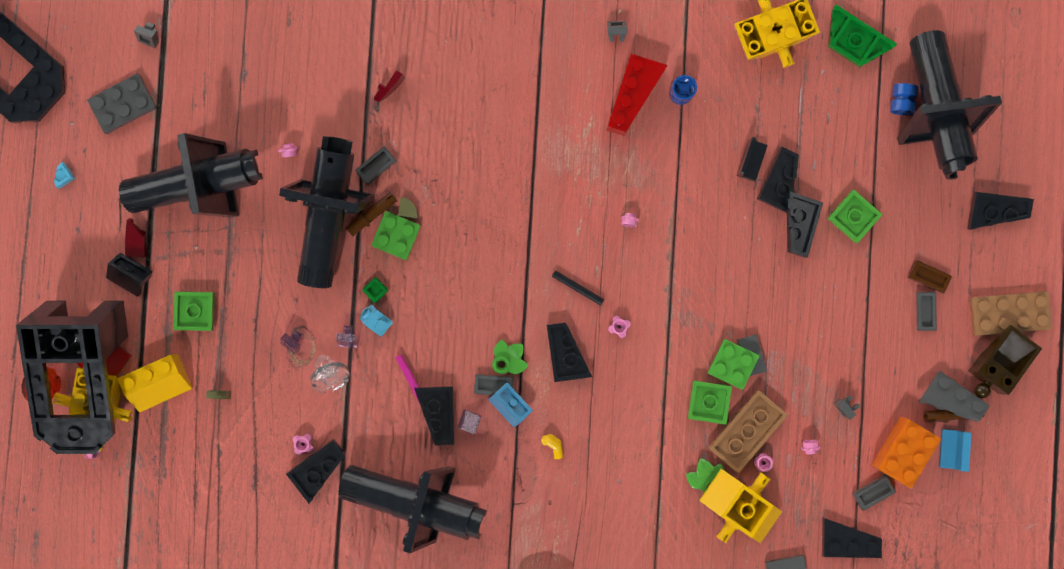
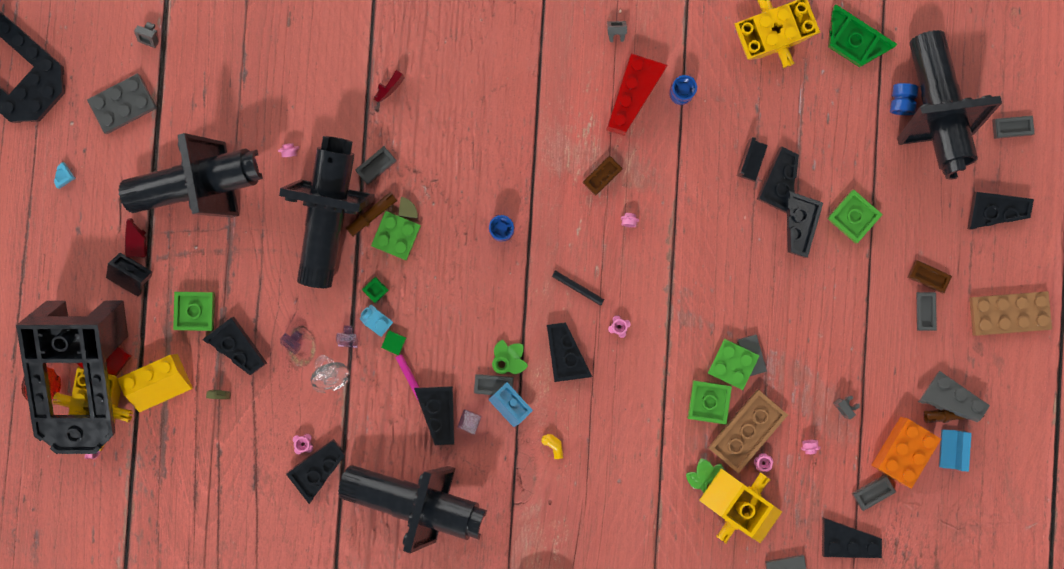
dark brown slope [968,325,1042,399] -> none
none -> black wing [202,317,267,375]
none -> green tile [381,330,407,355]
none -> blue wheel [489,215,514,242]
none -> reddish brown plate [582,155,623,196]
none -> dark grey tile [992,116,1035,139]

